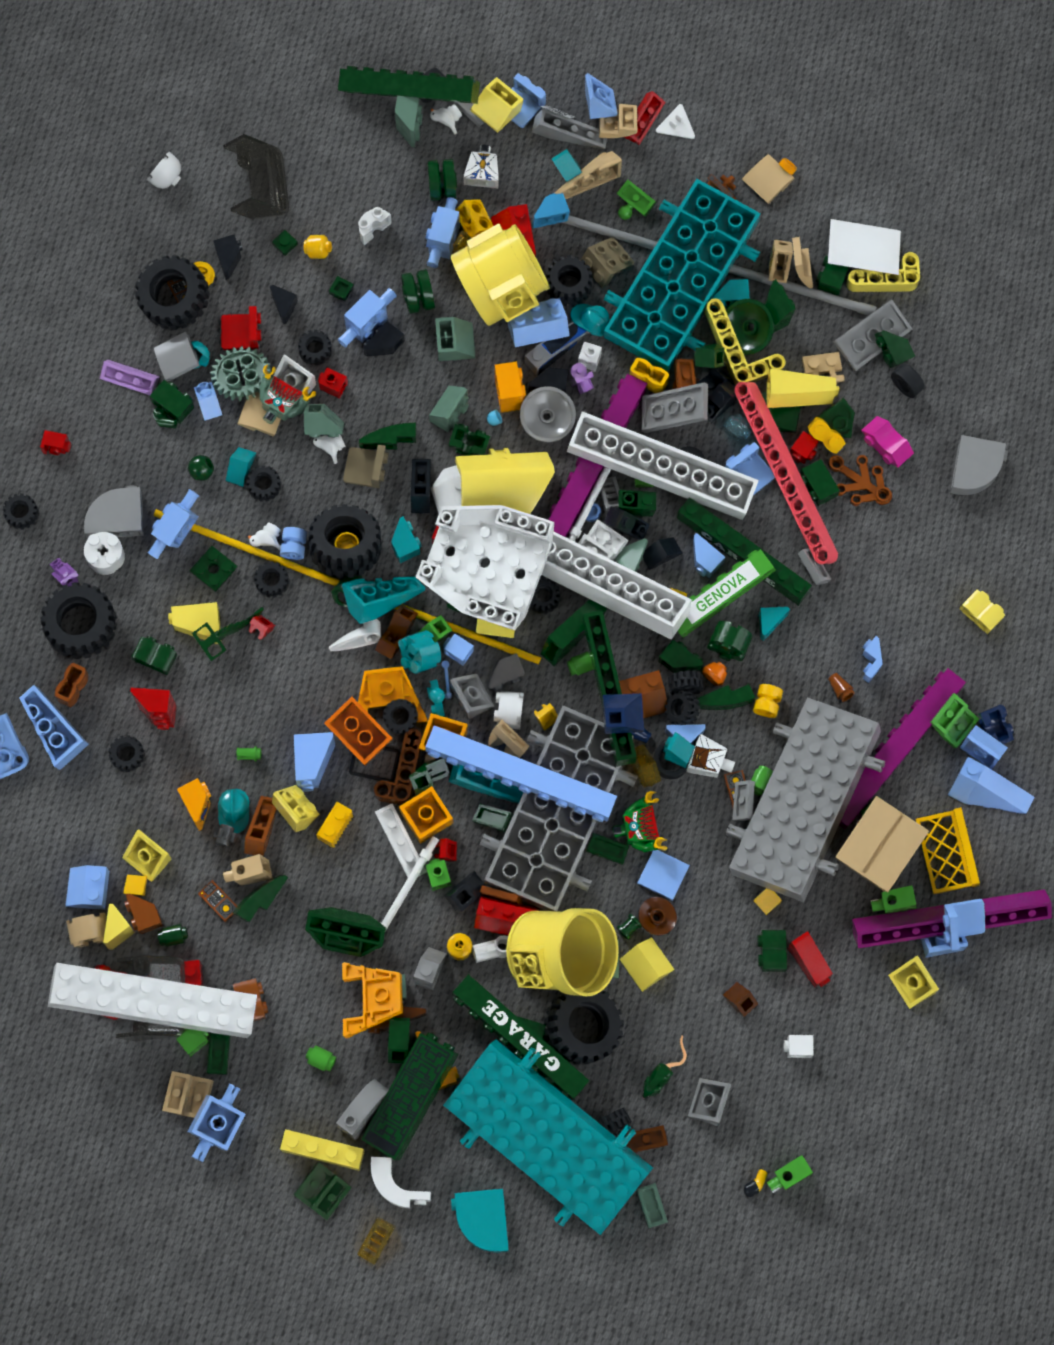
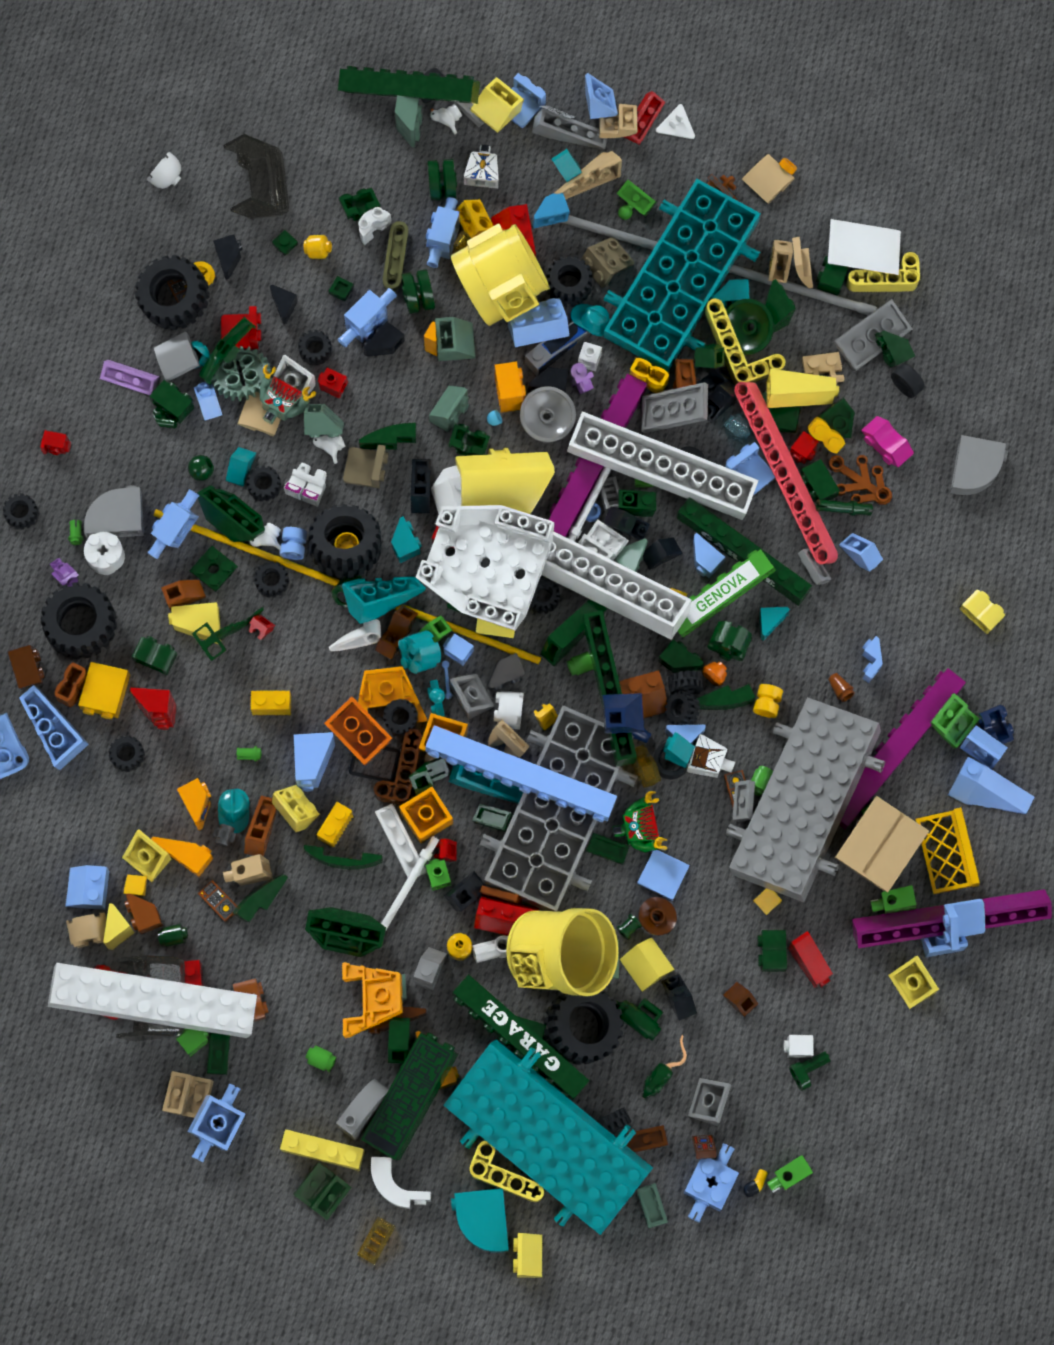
none -> reddish brown brick [8,645,45,690]
none -> bright green pin [68,520,84,545]
none -> yellow brick [78,662,130,720]
none -> light orange slope [151,837,213,877]
none -> dark orange slope [161,580,206,611]
none -> dark green wedge [197,485,265,542]
none -> dark green plate [198,317,256,385]
none -> yellow brick [251,691,291,715]
none -> white hips [284,463,327,507]
none -> dark green slope [304,845,383,870]
none -> dark green cylinder [339,188,380,221]
none -> olive plate [383,221,409,291]
none -> light orange slope [424,322,437,356]
none -> light yellow beam [470,1141,544,1202]
none -> light yellow slope [513,1233,542,1278]
none -> dark green piece [616,998,664,1041]
none -> black slope [661,974,697,1021]
none -> light blue brick [684,1143,739,1223]
none -> reddish brown tile [692,1135,717,1159]
none -> dark green piece [789,1051,831,1091]
none -> dark green pin [816,499,873,516]
none -> light blue slope [839,533,883,572]

